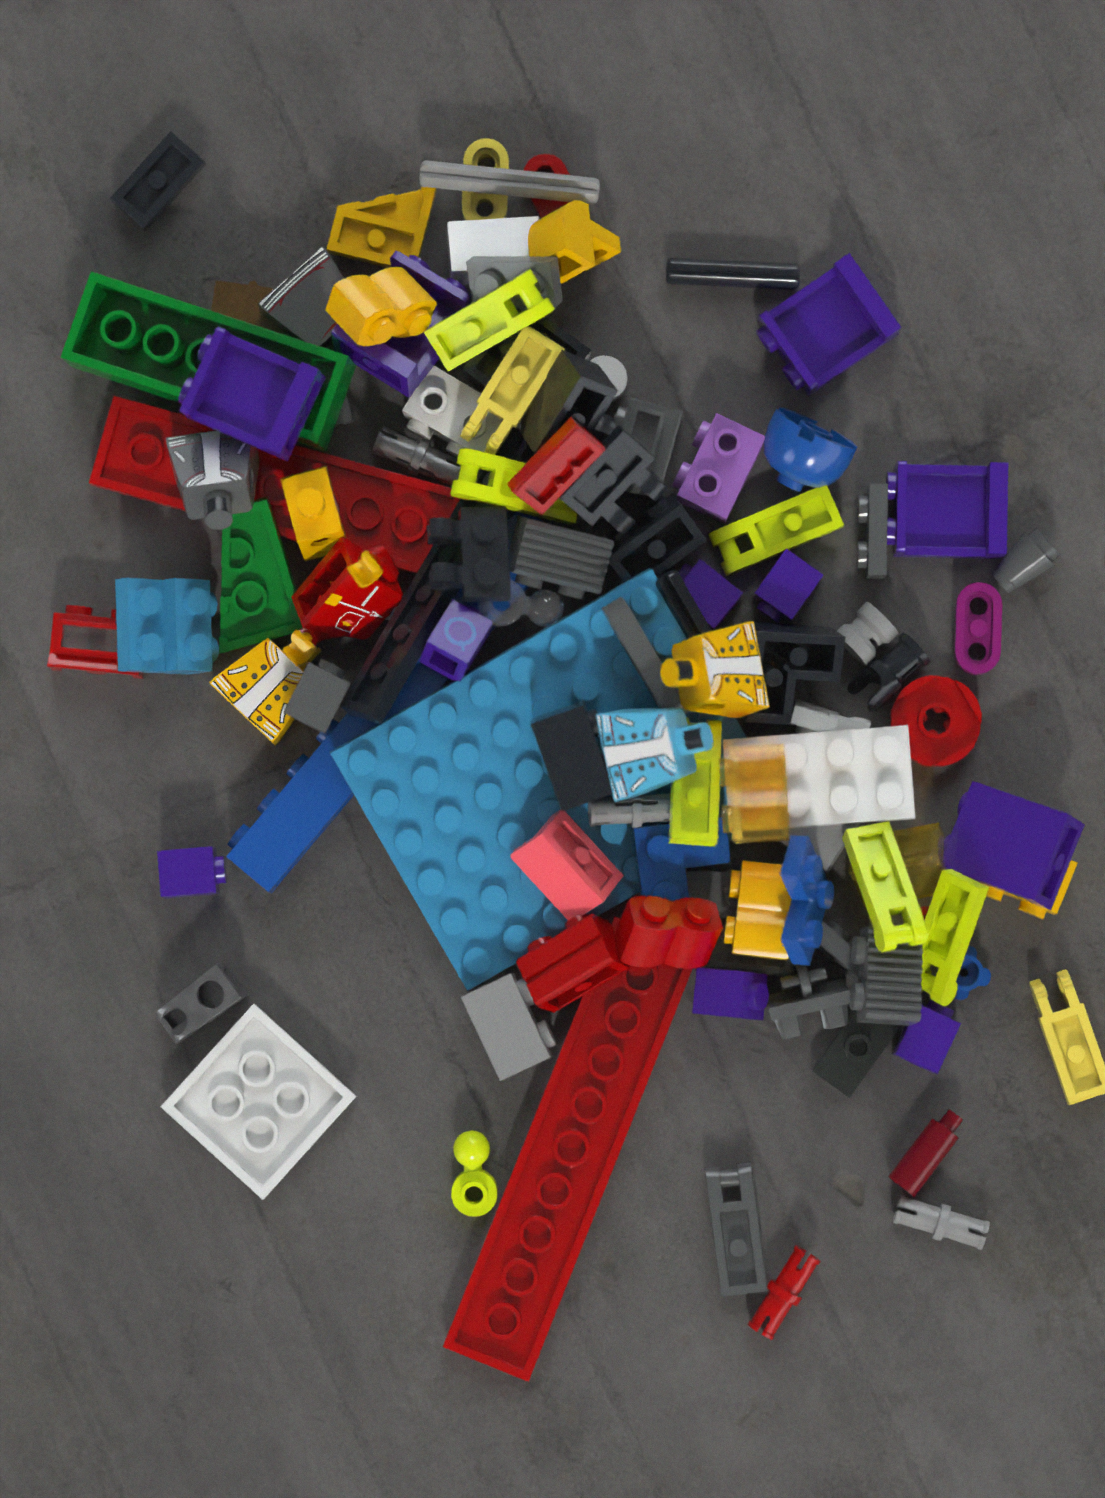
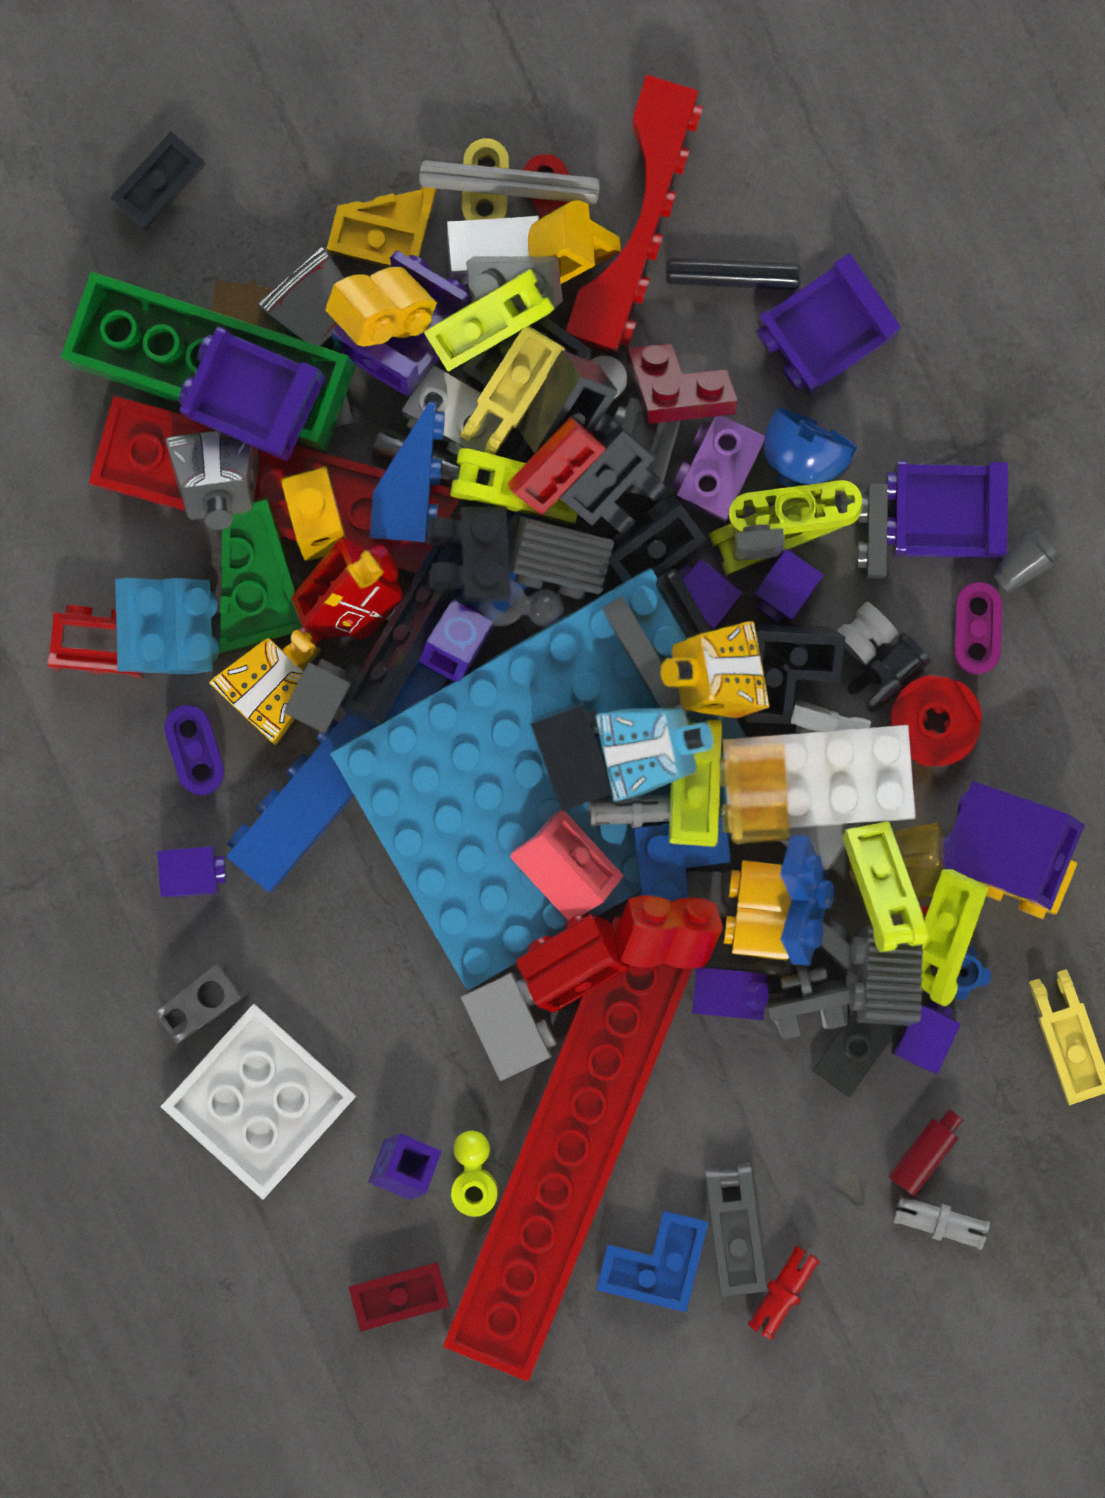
none -> dark purple plate [164,705,225,796]
none -> dark red plate [348,1261,450,1332]
none -> dark purple brick [368,1133,442,1200]
none -> blue slope [370,400,445,542]
none -> red arch [566,74,704,357]
none -> blue plate [596,1210,708,1312]
none -> dark red plate [626,343,738,424]
none -> neon yellow beam [729,480,862,534]
none -> dark grey plate [733,525,784,561]

